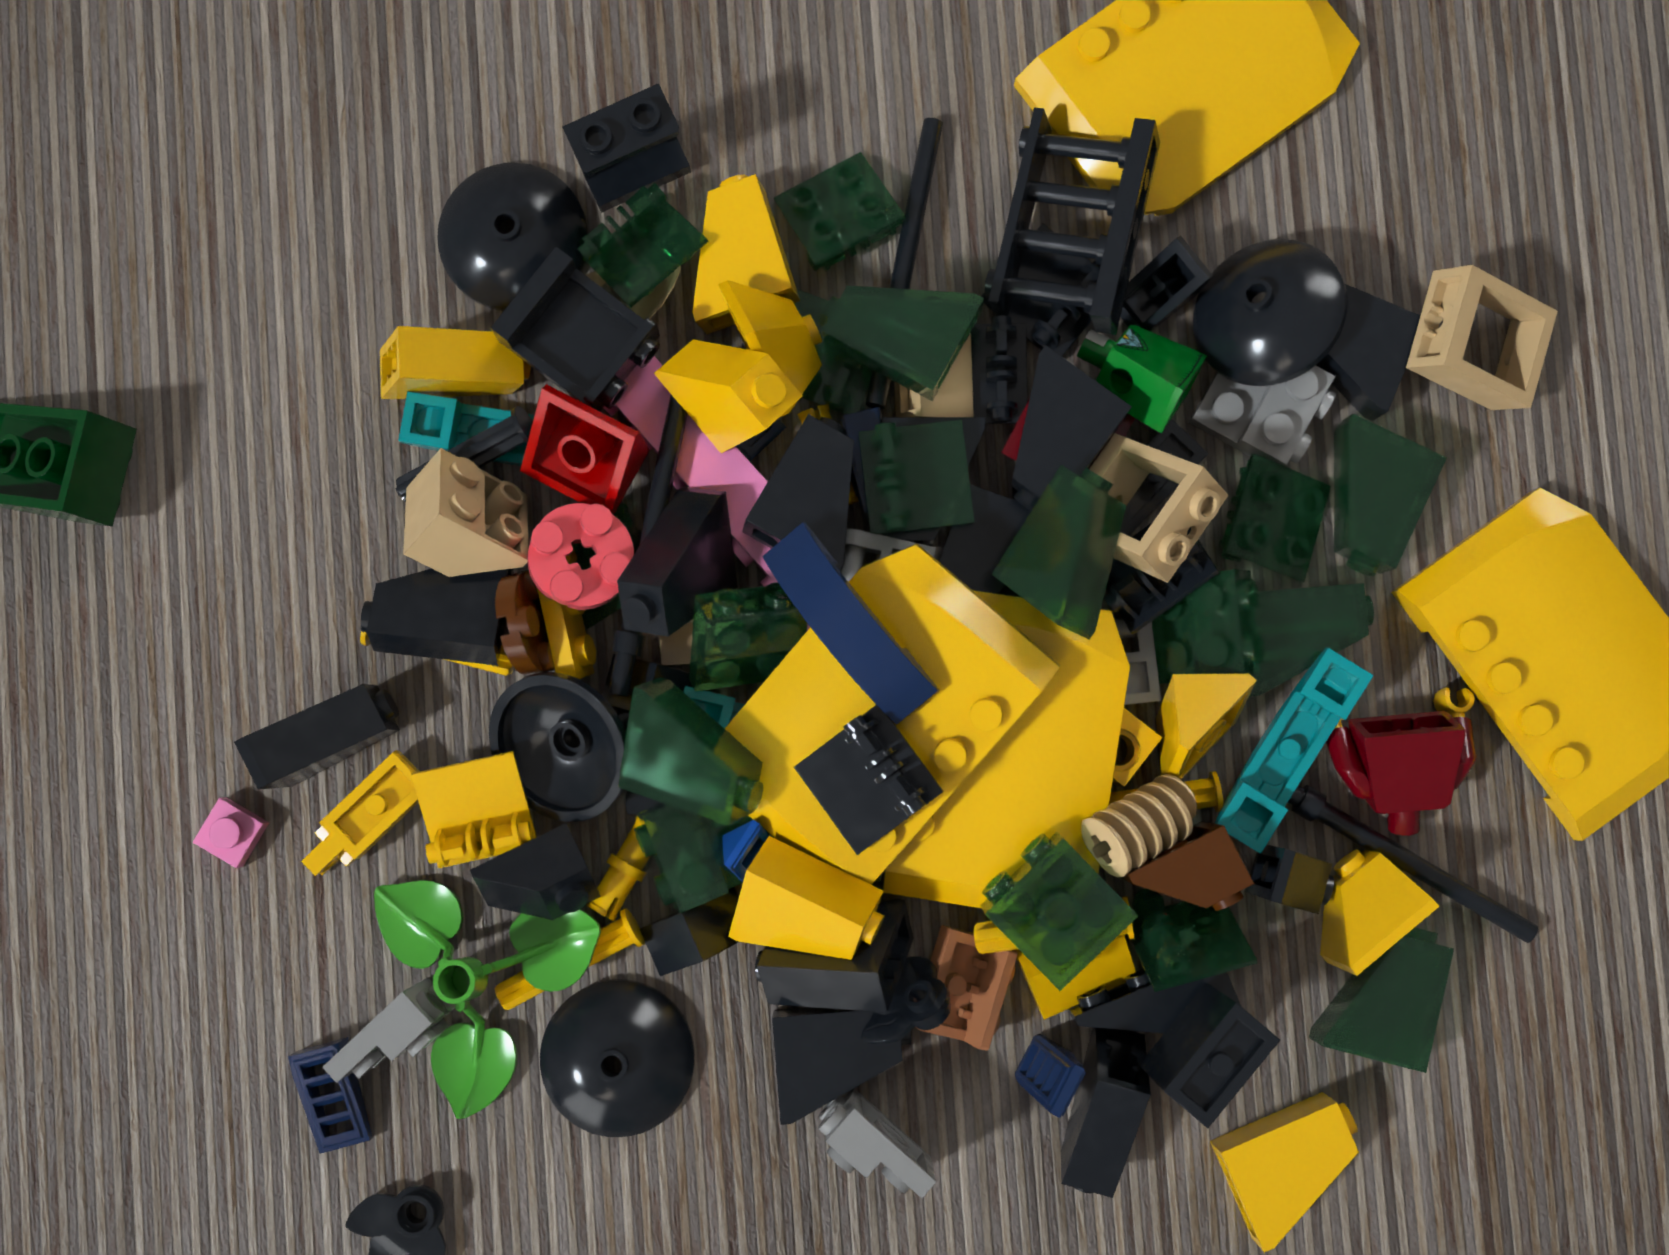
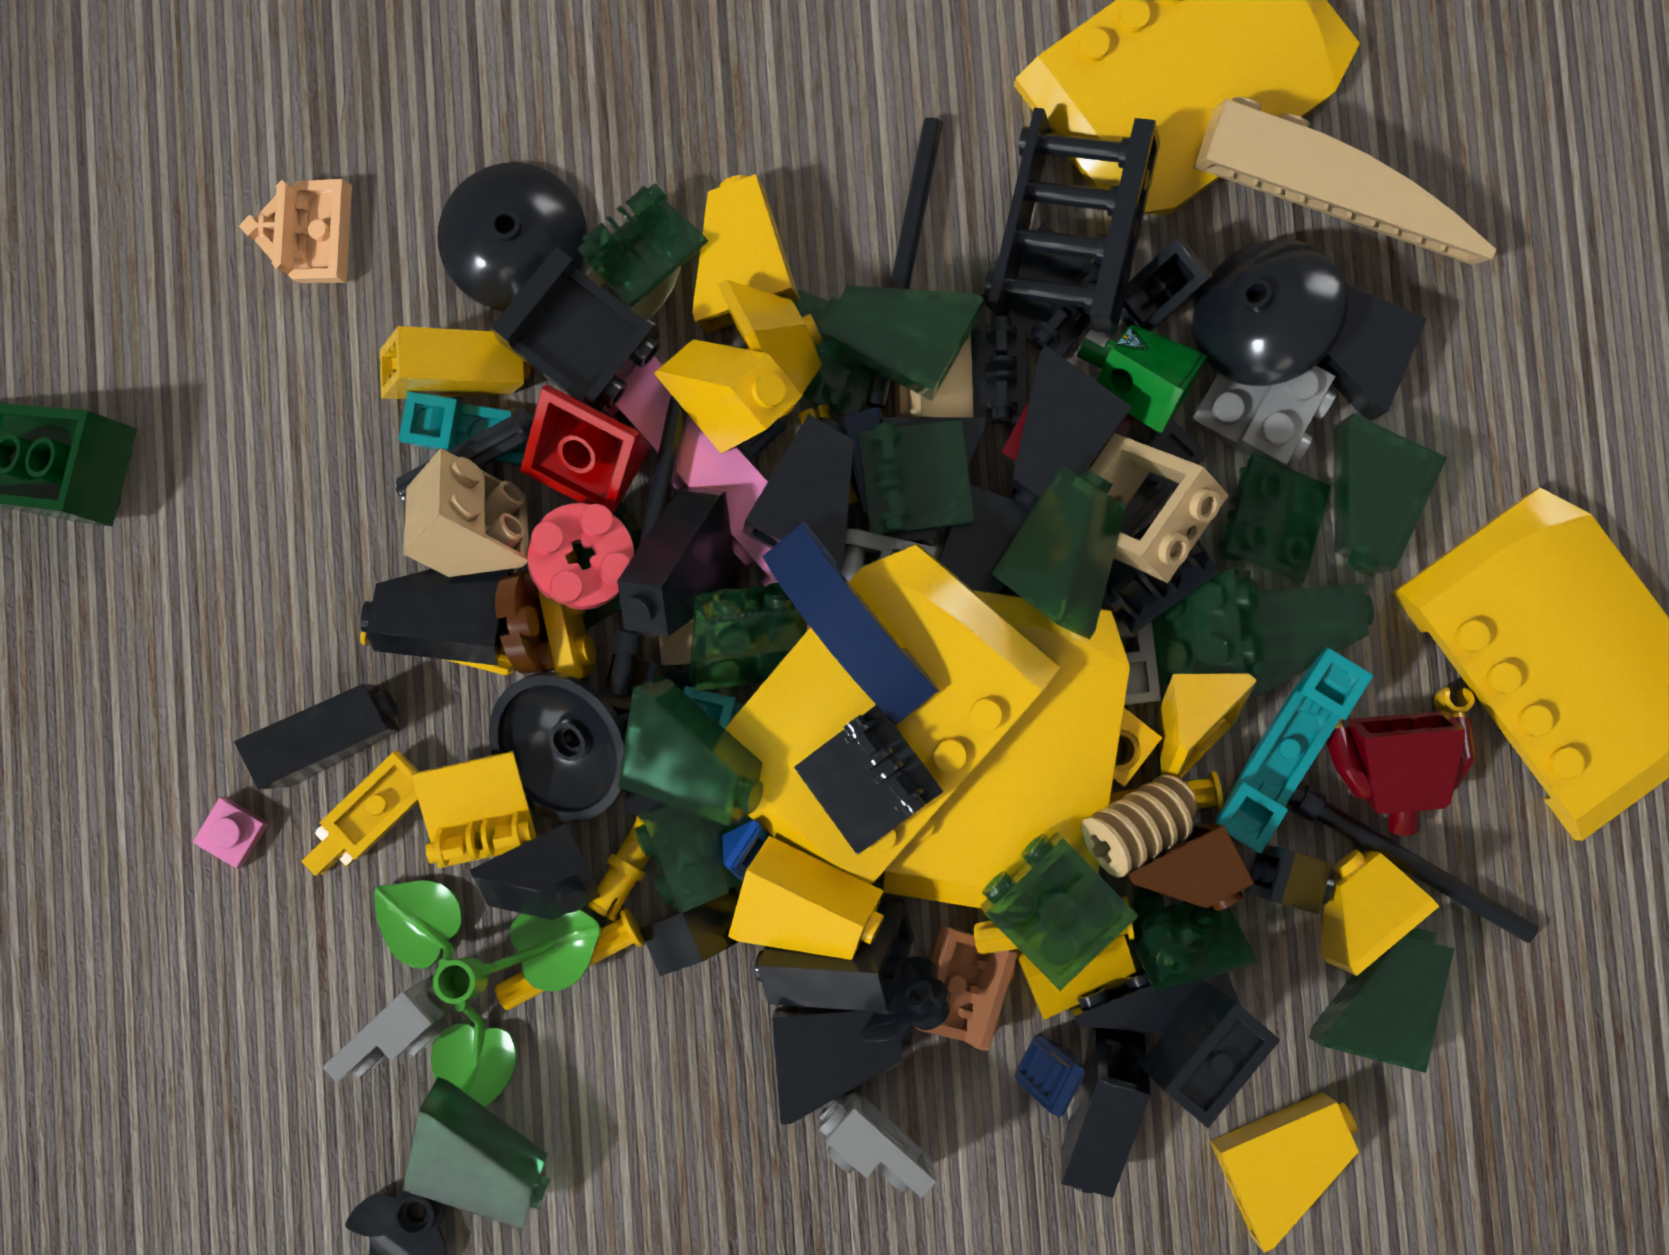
dark blue slope [288,1037,373,1154] -> none
black dish [540,979,695,1137] -> none
black panel [562,83,691,213] -> none
clear green hinge [774,152,906,271] -> none
tan window [1406,265,1558,410] -> none
none -> light nougat slope [239,179,352,283]
none -> clear green slope [402,1077,551,1229]
none -> tan slope [1193,97,1497,265]

